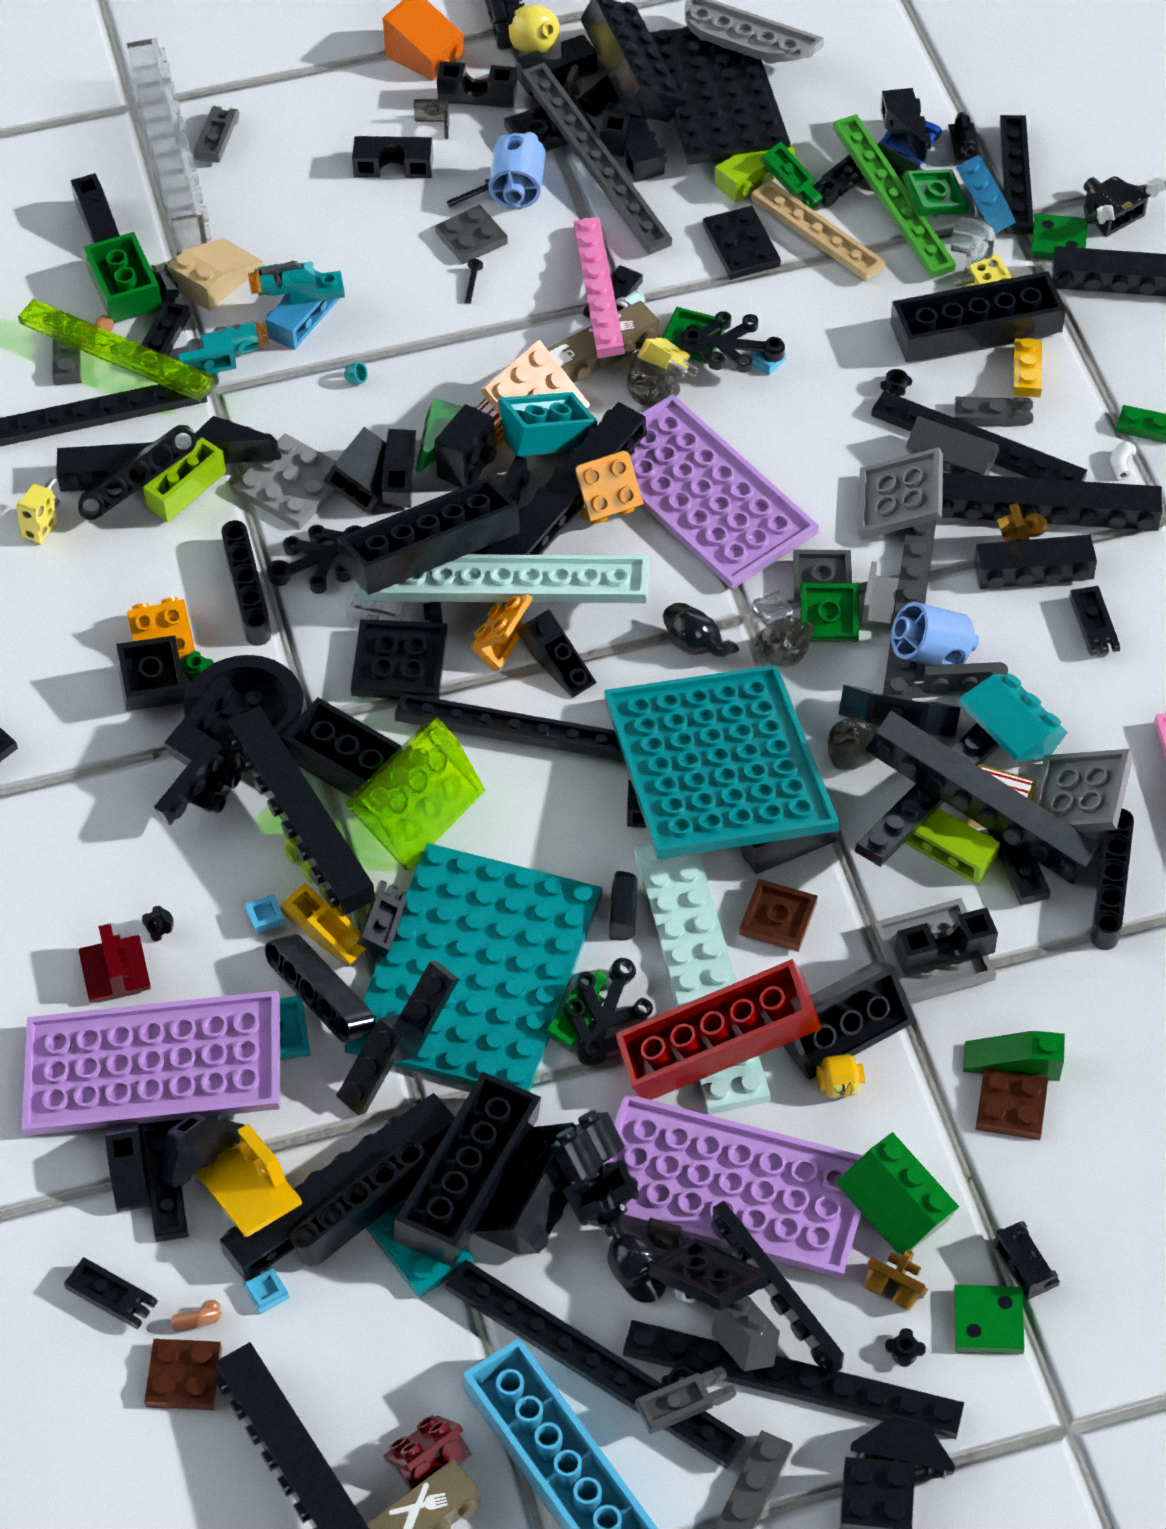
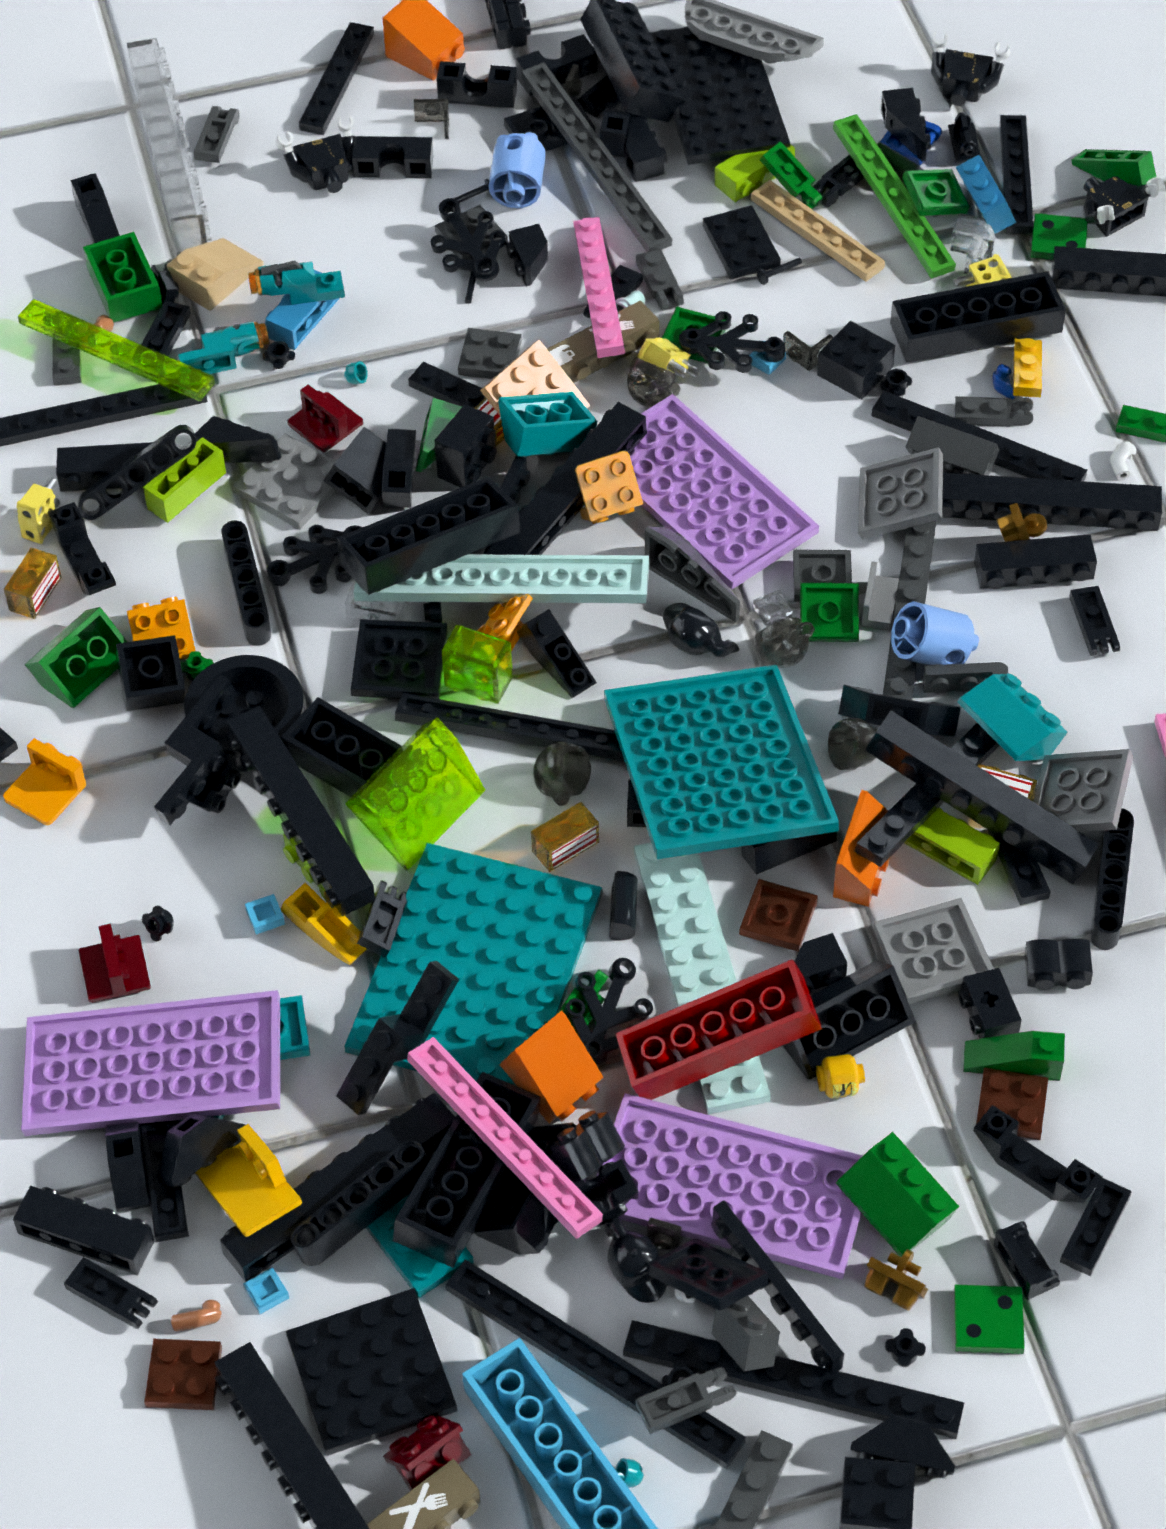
black beam [265,934,376,1043] -> none
light yellow cylinder [509,4,560,55] -> none
black arch [895,907,998,977] -> none
none -> light orange bracket [3,738,86,825]
none -> clear yellow brick [4,547,62,619]
none -> black brick [13,1185,155,1275]
none -> green slope [24,607,127,708]
none -> black slope [48,502,116,595]
none -> black plate [263,341,295,369]
none -> black torso [276,115,354,193]
none -> black plate [285,1288,457,1456]
none -> dark red bracket [287,384,363,453]
none -> black plate [299,22,374,135]
none -> bright pink plate [407,1037,603,1239]
none -> black plate [408,361,487,409]
none -> black plant [430,198,506,281]
none -> clear neon green brick [442,624,513,704]
none -> dark grey plate [458,328,522,379]
none -> orange slope [499,1010,603,1124]
none -> black slope [506,224,548,286]
none -> clear yellow brick [531,802,599,872]
none -> clear smoke piece [533,742,592,806]
none -> teal hinge [615,1458,644,1488]
none -> dark grey hinge [636,249,684,310]
none -> dark grey wedge [645,527,740,622]
none -> black pin [757,258,802,285]
none -> clear smoke bracket [783,331,833,371]
none -> black slope [794,933,848,993]
none -> black brick [817,320,895,400]
none -> orange slope [833,790,890,907]
none -> black torso [931,32,1010,106]
none -> black brick [958,968,1022,1039]
none -> black slope [973,1105,1103,1203]
none -> blue arm [992,364,1020,400]
none -> black brick [1025,939,1093,990]
none -> black plate [1060,1178,1132,1277]
none -> green slope [1071,149,1156,186]

